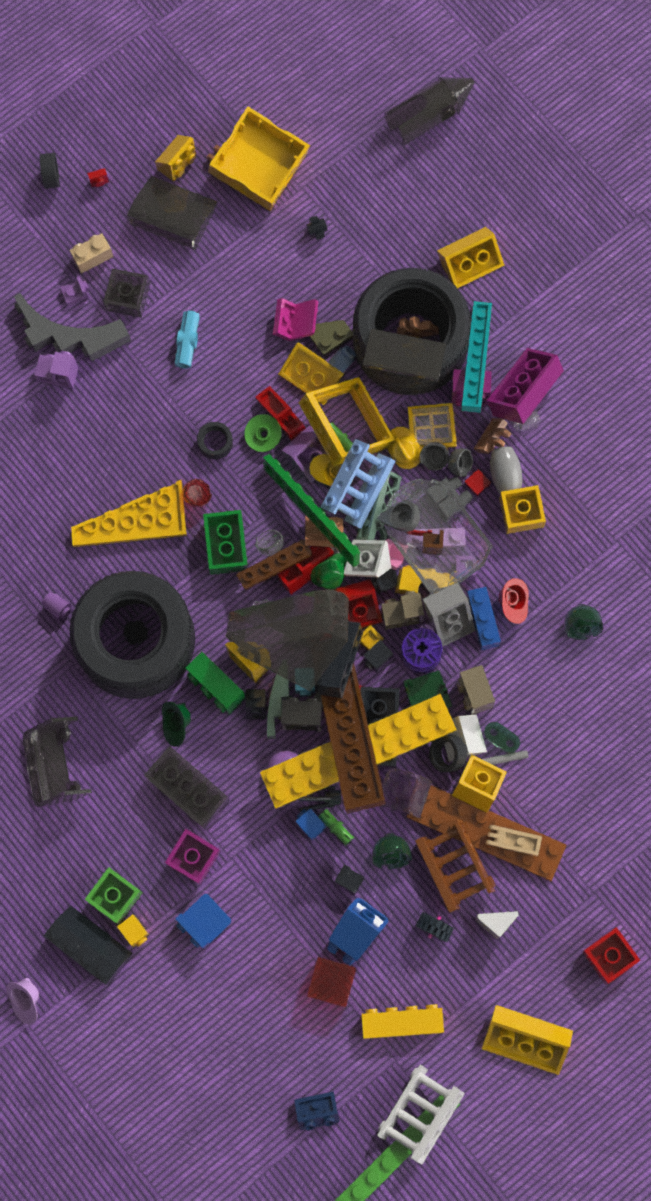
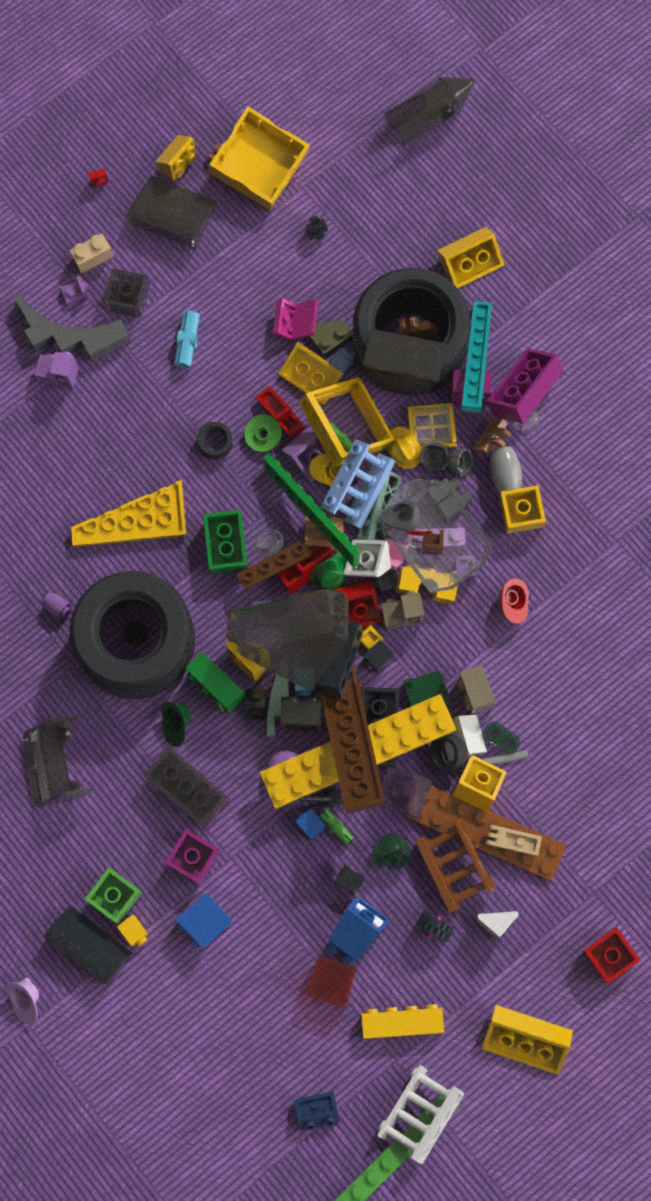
black tyre [40,153,60,189] -> none
clear red hair [182,478,212,507] -> none
dark purple wheel [401,628,443,674] -> none
light grey slope [423,583,475,647] -> none
red tile [464,469,491,496] -> none
blue brick [466,587,501,651] -> none
cylinder [564,604,604,640] -> none

